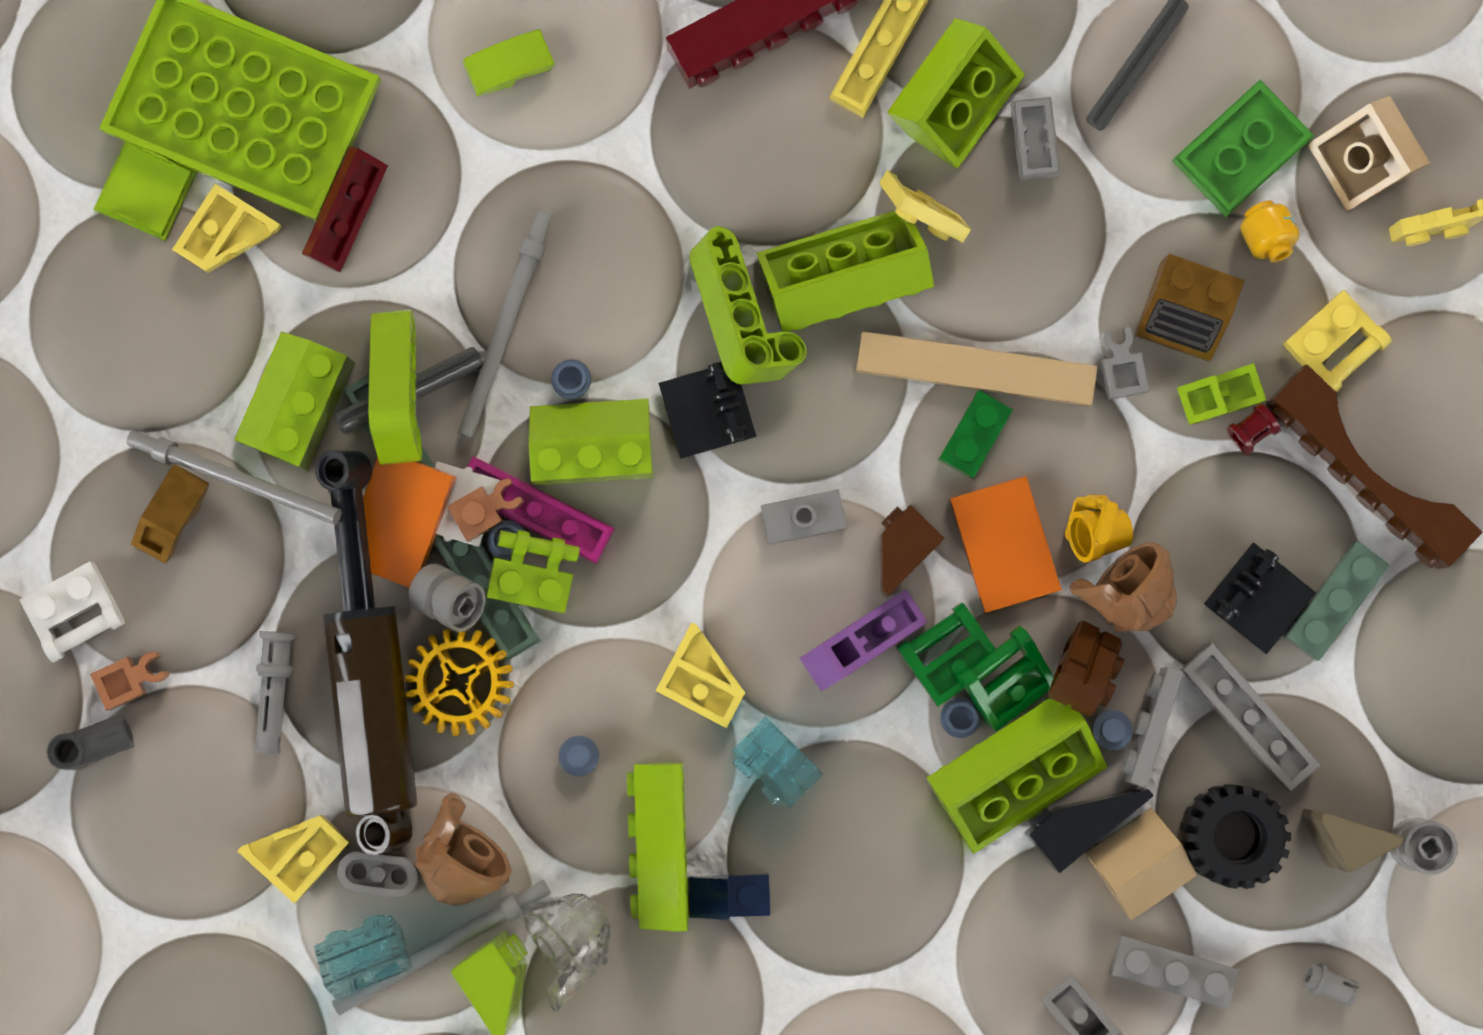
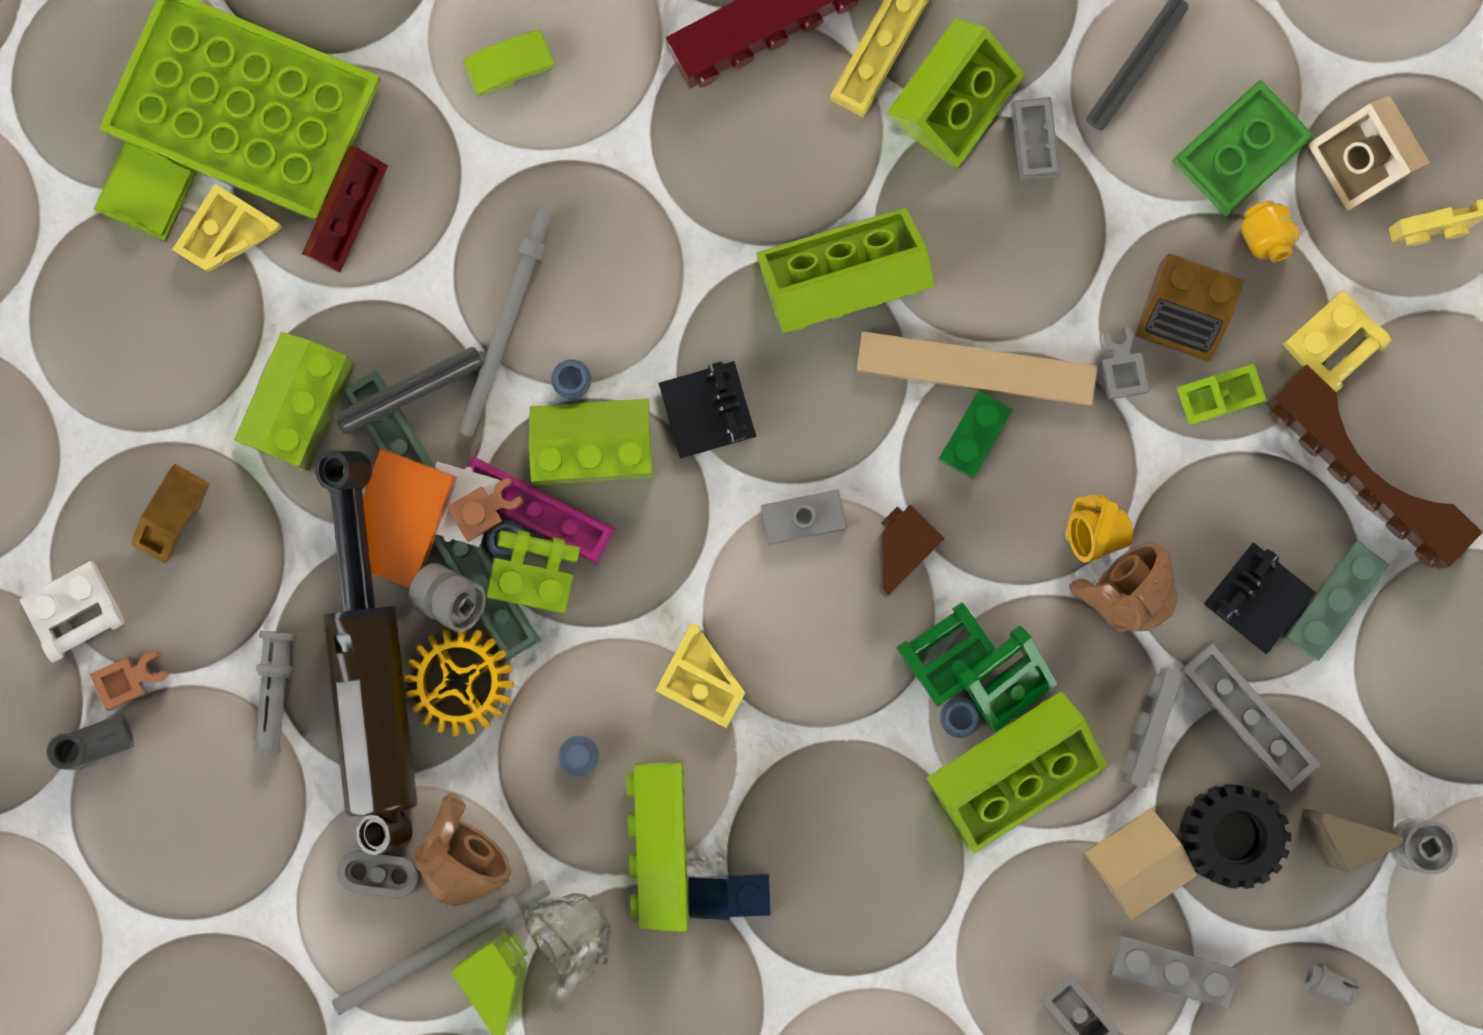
light grey bar [126,431,342,525] -> none
light yellow wing [237,815,352,903] -> none
clear light blue brick [314,915,413,999] -> none
lime beam [368,309,422,465] -> none
lime beam [689,226,807,384] -> none
clear light blue brick [732,716,824,808] -> none
medium lavender slope [800,589,928,692] -> none
light yellow wing [879,170,971,243] -> none
orange tile [949,476,1062,613] -> none
black slope [1024,788,1154,873] -> none
reddish brown brick [1048,620,1124,717] -> none
sand blue plate [1092,710,1133,750] -> none
dark red bush [1227,403,1281,455] -> none

